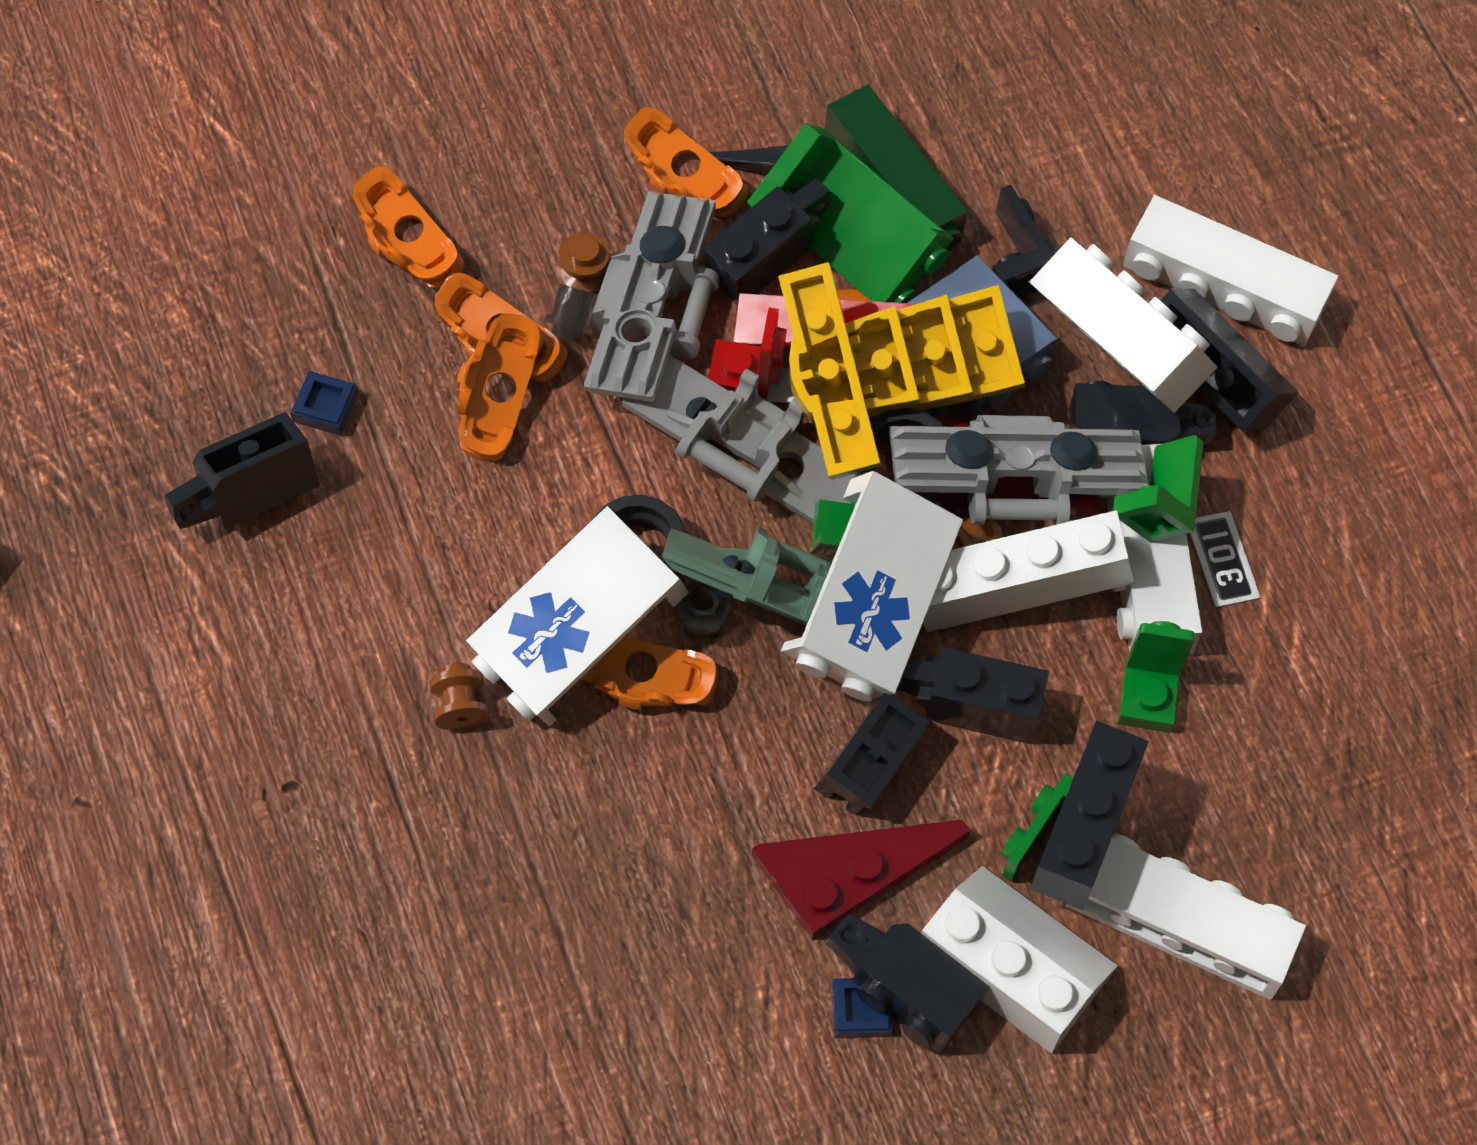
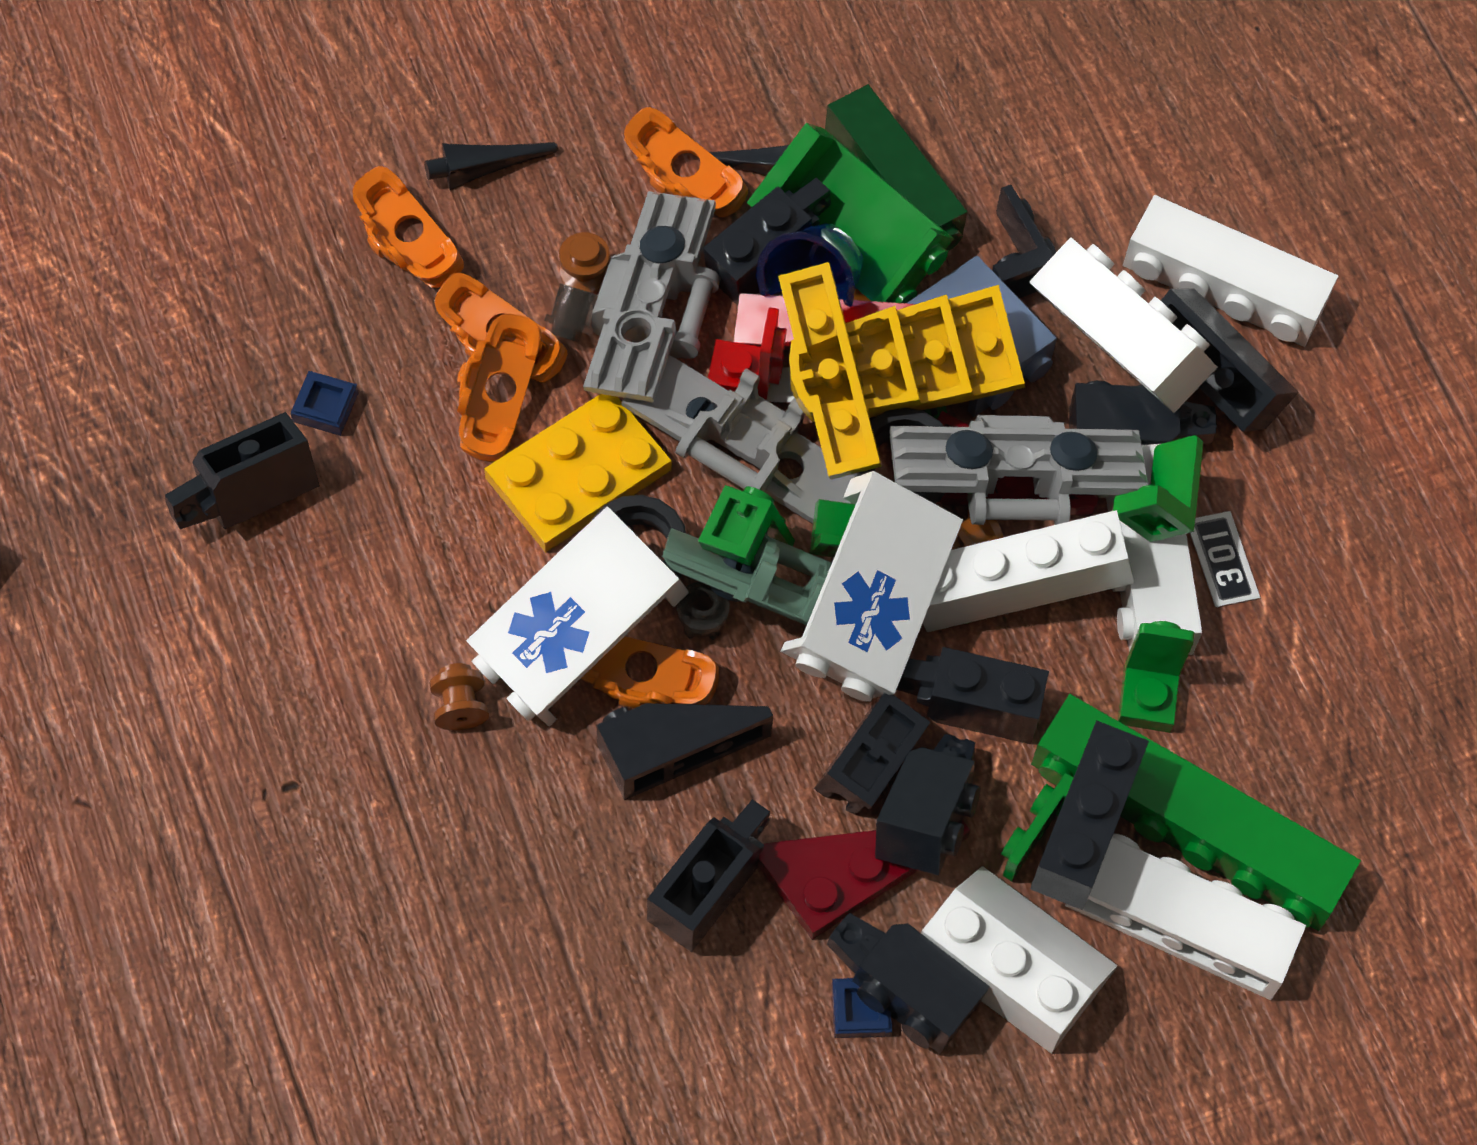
none -> black piece [424,142,558,190]
none -> yellow plate [484,394,672,553]
none -> black slope [596,703,773,800]
none -> black hinge [647,799,770,952]
none -> green bracket [698,485,795,566]
none -> clear blue helmet [756,223,864,307]
none -> black hinge [875,734,981,876]
none -> green brick [1031,694,1361,931]

